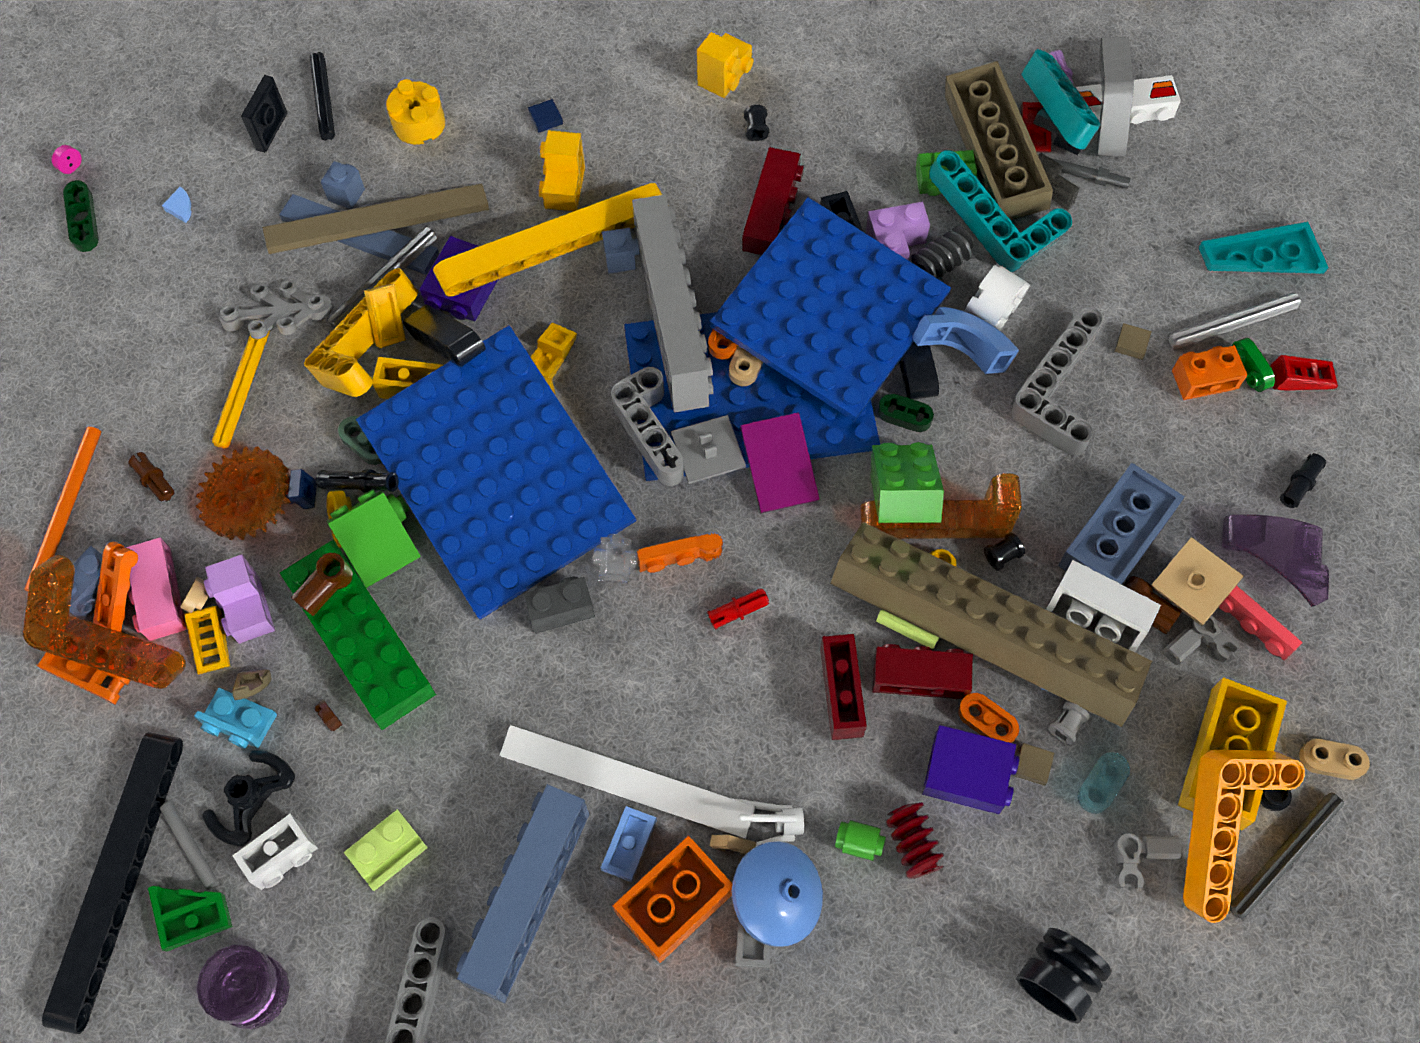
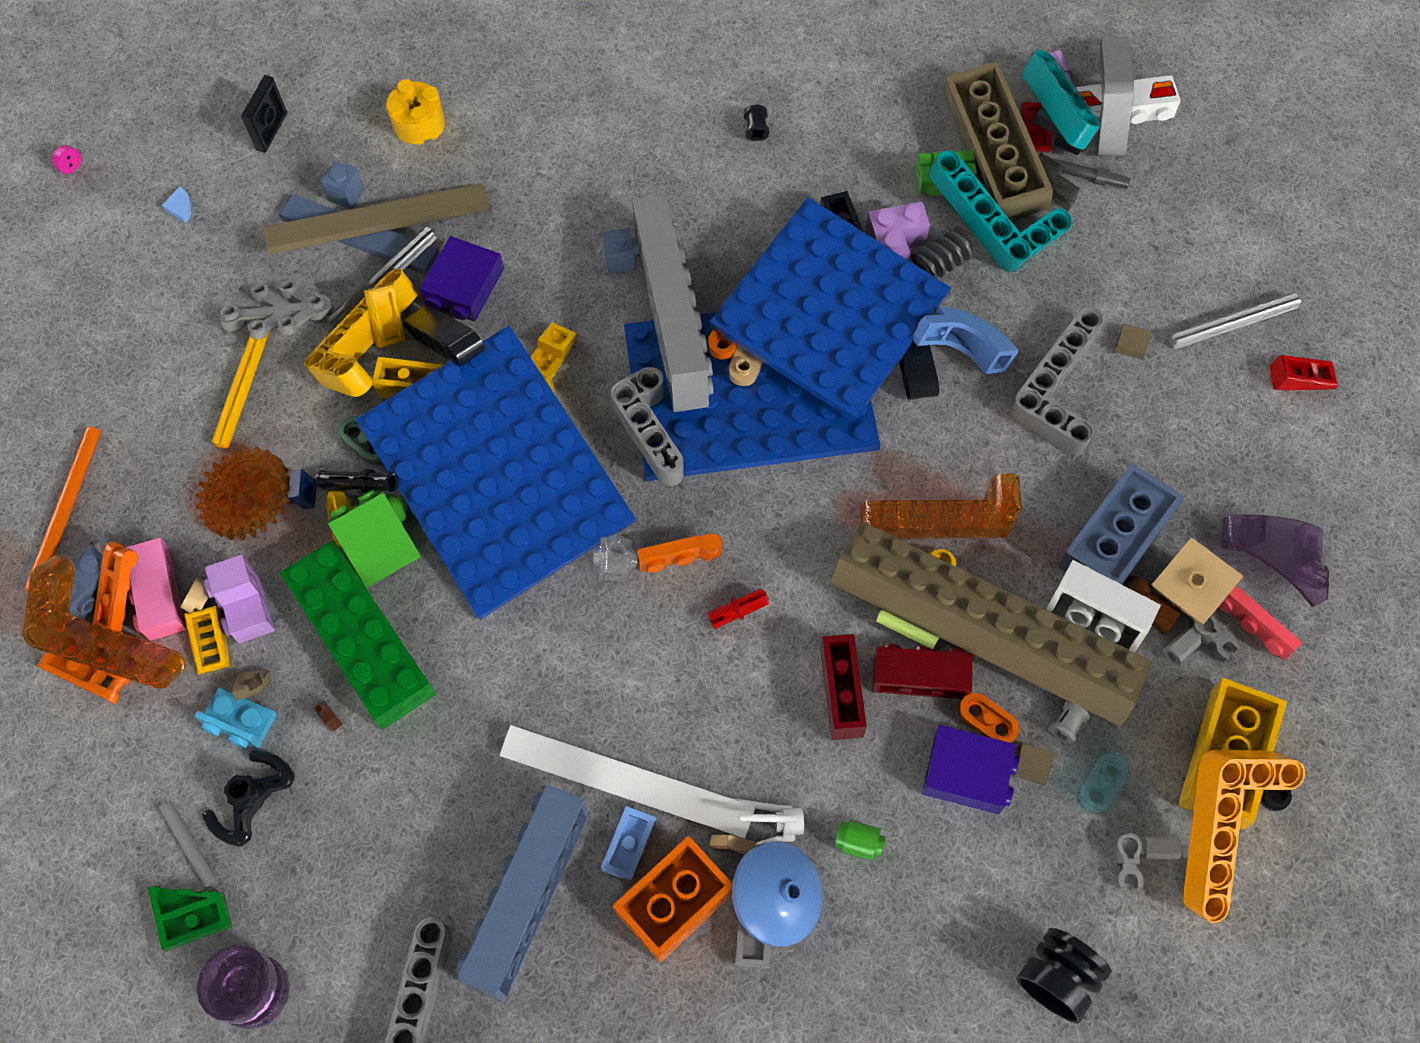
black beam [42,732,183,1034] -> none
dark green beam [63,180,99,252] -> none
reddish brown axle [128,452,175,502] -> none
white brick [232,814,318,890] -> none
reddish brown piece [290,553,353,616] -> none
black axle [310,52,335,141] -> none
yellowish green plate [344,809,428,891] -> none
yellow beam [433,183,669,297] -> none
dark grey brick [524,576,595,634] -> none
dark blue tile [528,99,563,133] -> none
yellow brick [539,130,585,211] -> none
light grey piece [671,415,746,484] -> none
yellow brick [697,32,754,98] -> none
magenta tile [740,412,820,514] -> none
dark red brick [742,147,804,255] -> none
bright green brick [870,442,944,523] -> none
dark green beam [878,394,934,432] -> none
dark red piece [886,802,944,879] -> none
white brick [965,264,1031,331] -> none
black bush [984,532,1025,571] -> none
orange brick [1172,345,1247,400] -> none
teal wing [1199,222,1329,274] -> none
dark grey axle [1229,792,1344,919] -> none
green plate [1232,337,1275,392] -> none
black pin [1280,453,1327,508] -> none
tan plate [1299,739,1370,780] -> none

